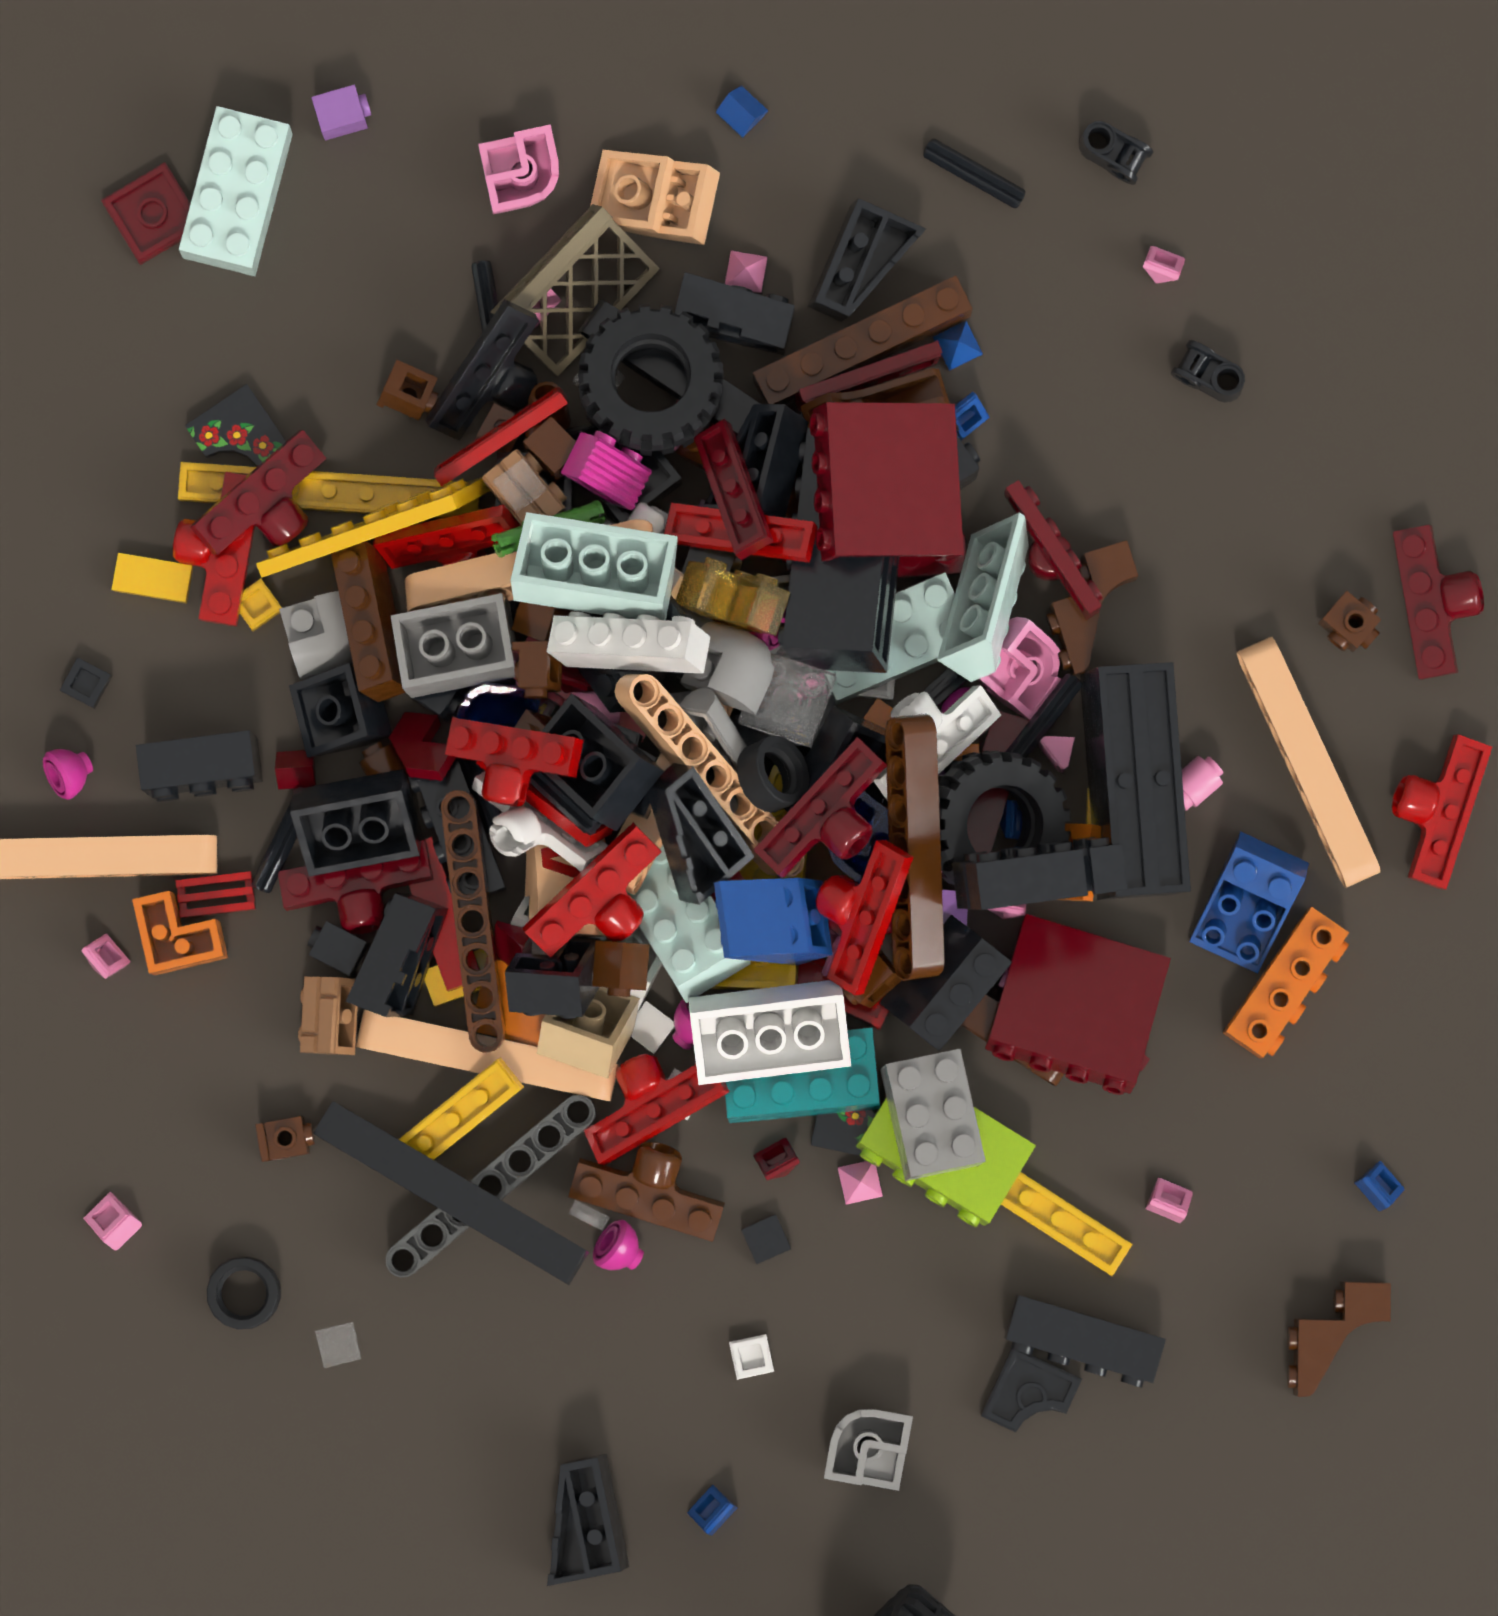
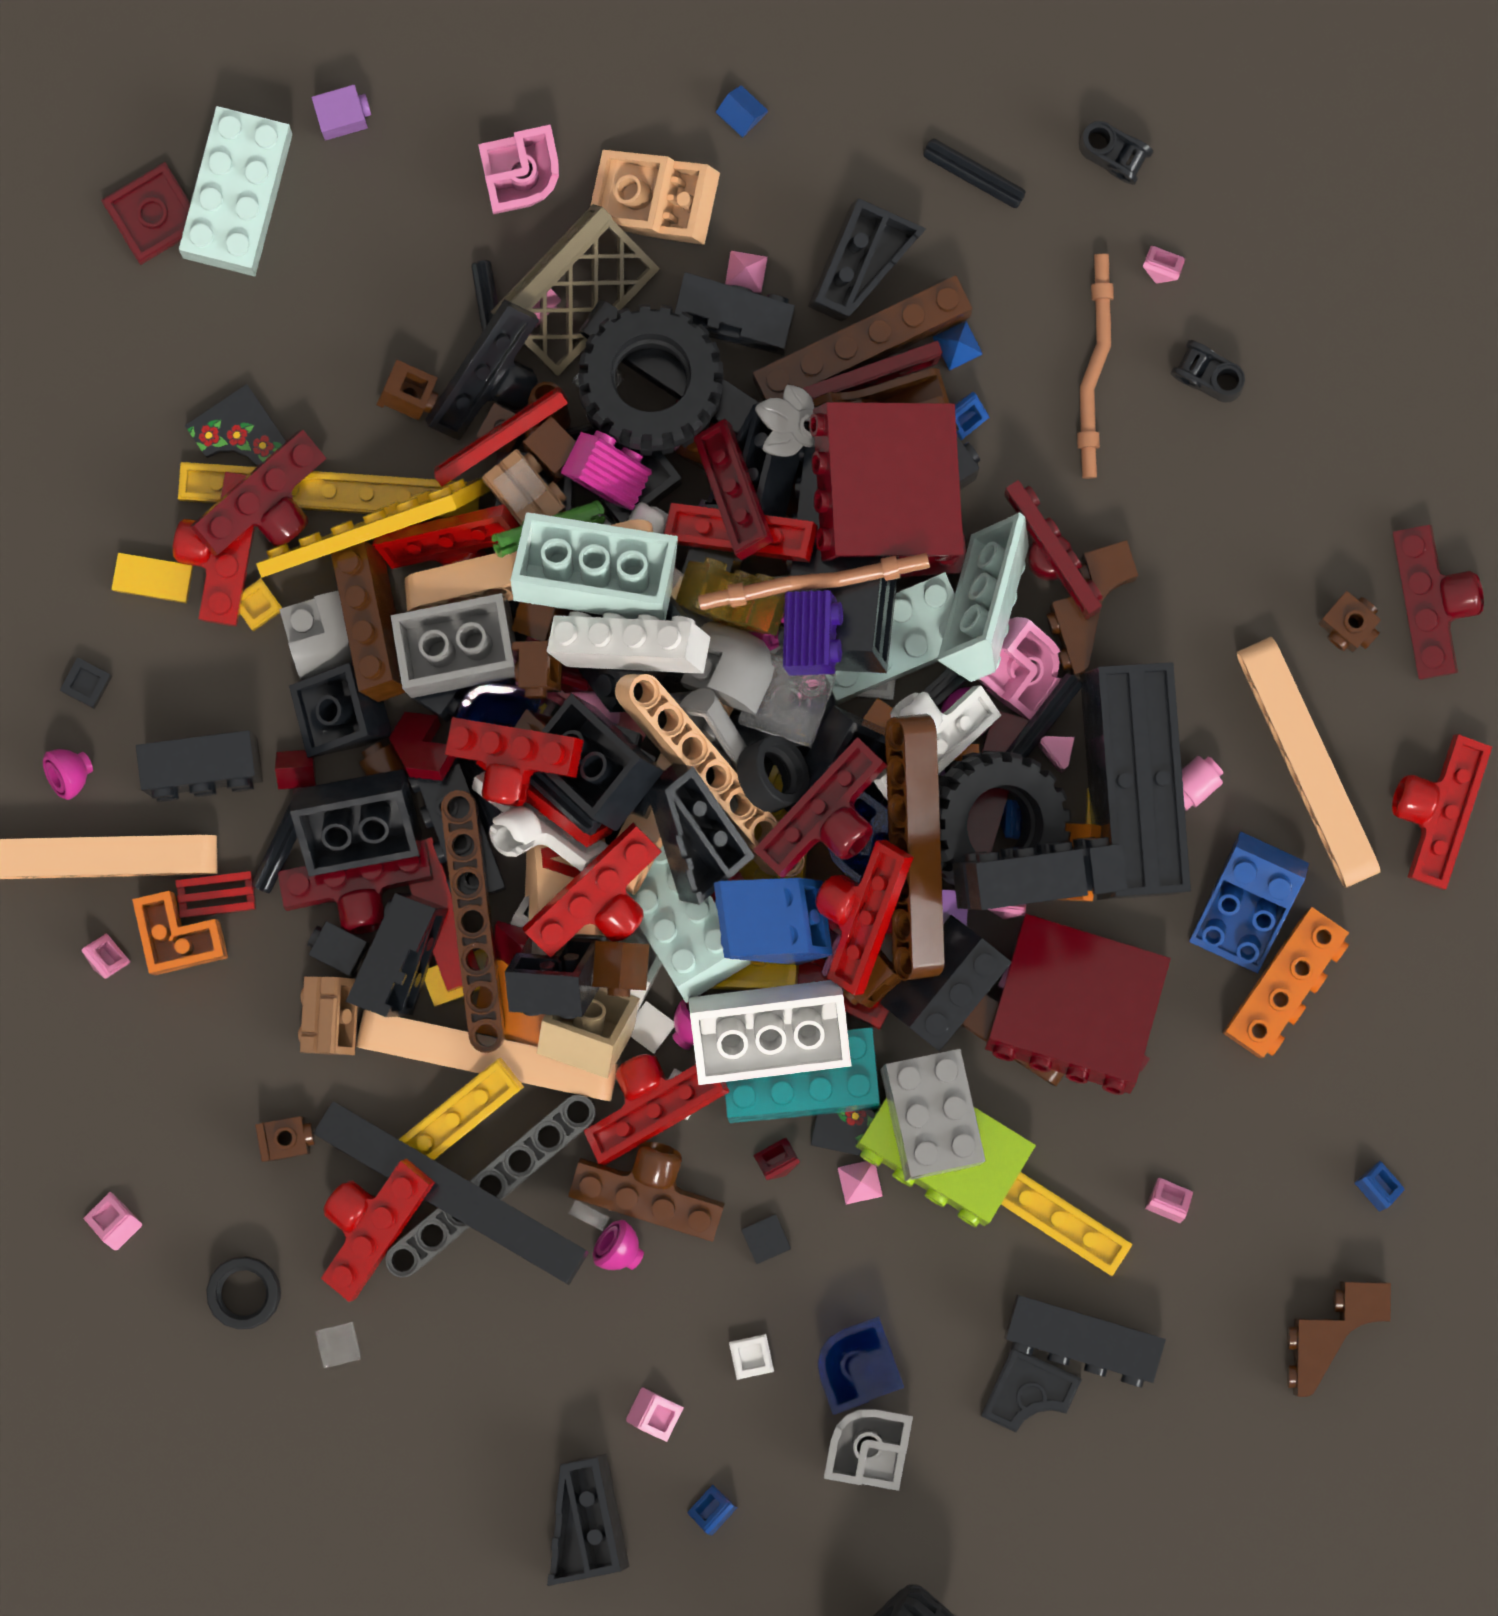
none -> red plate [321,1159,435,1302]
none -> bright pink slope [626,1387,684,1442]
none -> nougat bar [698,553,930,611]
none -> light grey plate [755,385,815,457]
none -> dark purple brick [783,590,843,676]
none -> clear blue brick [818,1316,905,1415]
none -> nougat bar [1077,254,1114,479]

